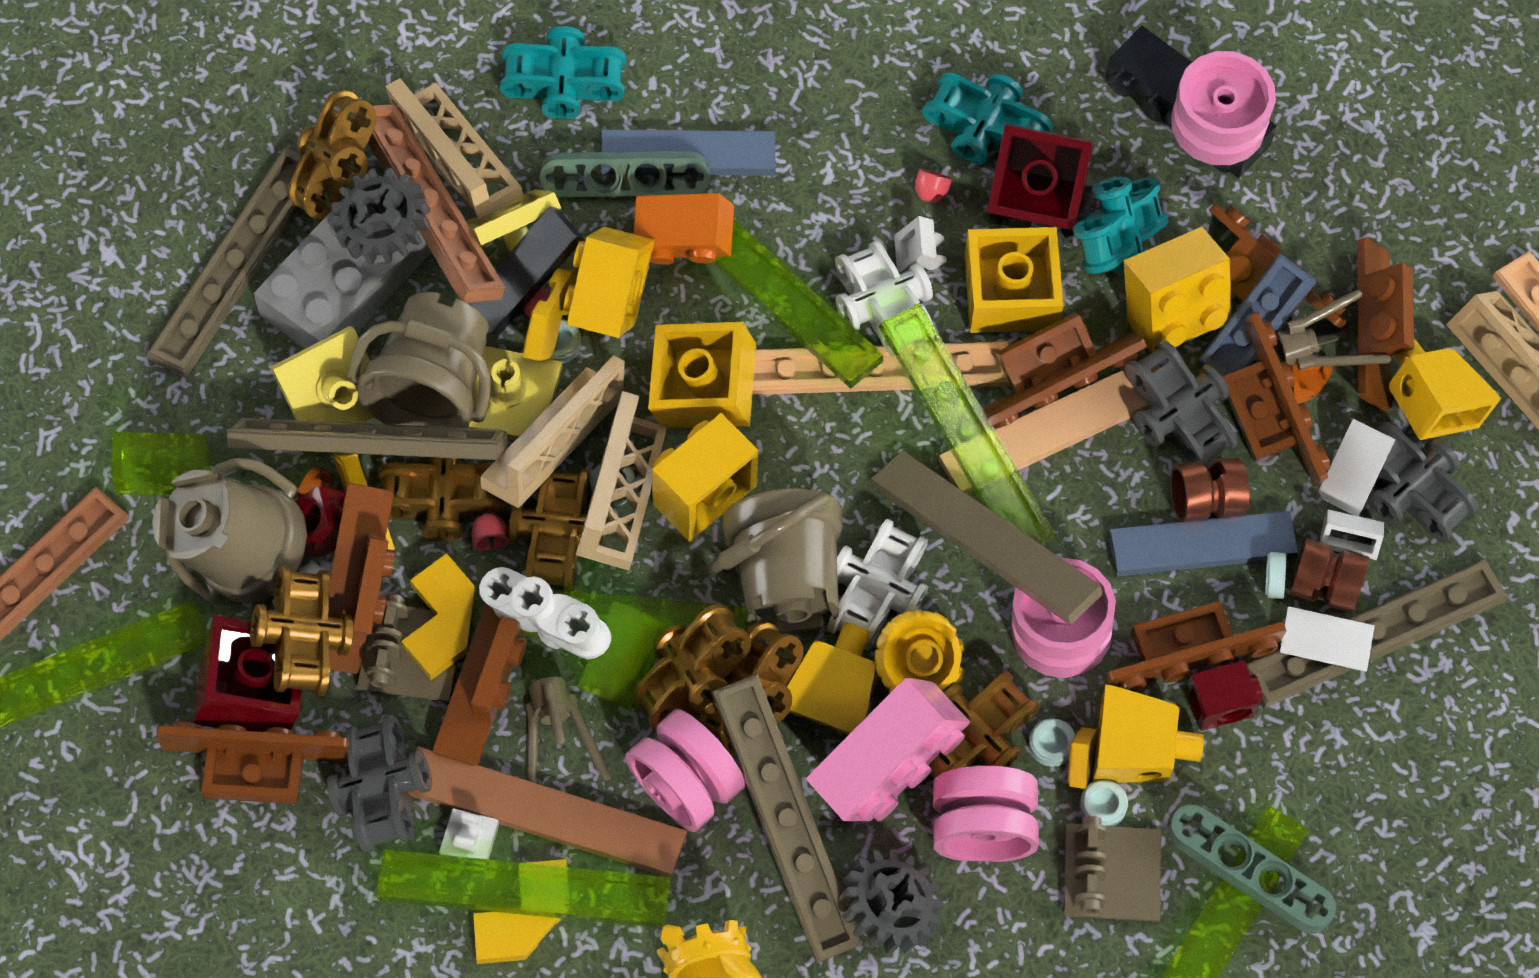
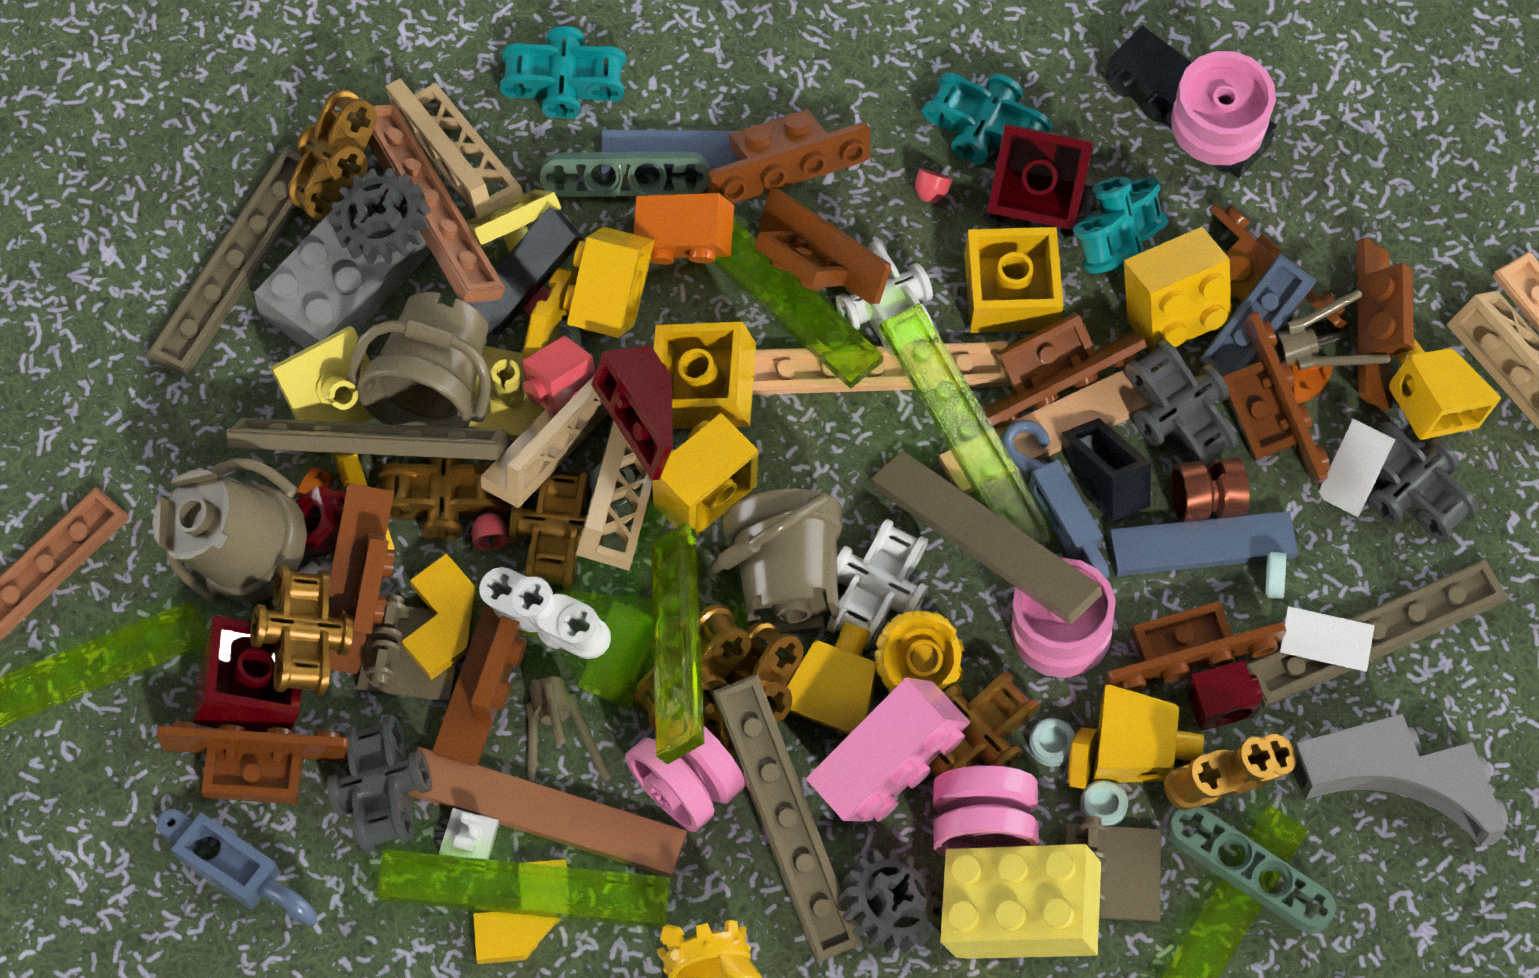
clear neon green brick [112,432,212,496] -> none
white tile [894,216,947,274] -> none
copper wheel [1289,538,1369,613] -> none
white piece [1319,510,1384,560] -> none
none -> sand blue piece [157,809,317,927]
none -> coral brick [522,335,595,416]
none -> dark red slope [591,345,673,481]
none -> clear neon green tile [651,523,705,765]
none -> dark orange bracket [708,109,870,204]
none -> dark orange bracket [754,189,892,304]
none -> light yellow brick [940,844,1101,959]
none -> sand blue piece [1000,419,1110,578]
none -> black slope [1061,418,1151,522]
none -> pearl gold axle [1164,734,1296,810]
none -> light grey arch [1294,714,1508,847]

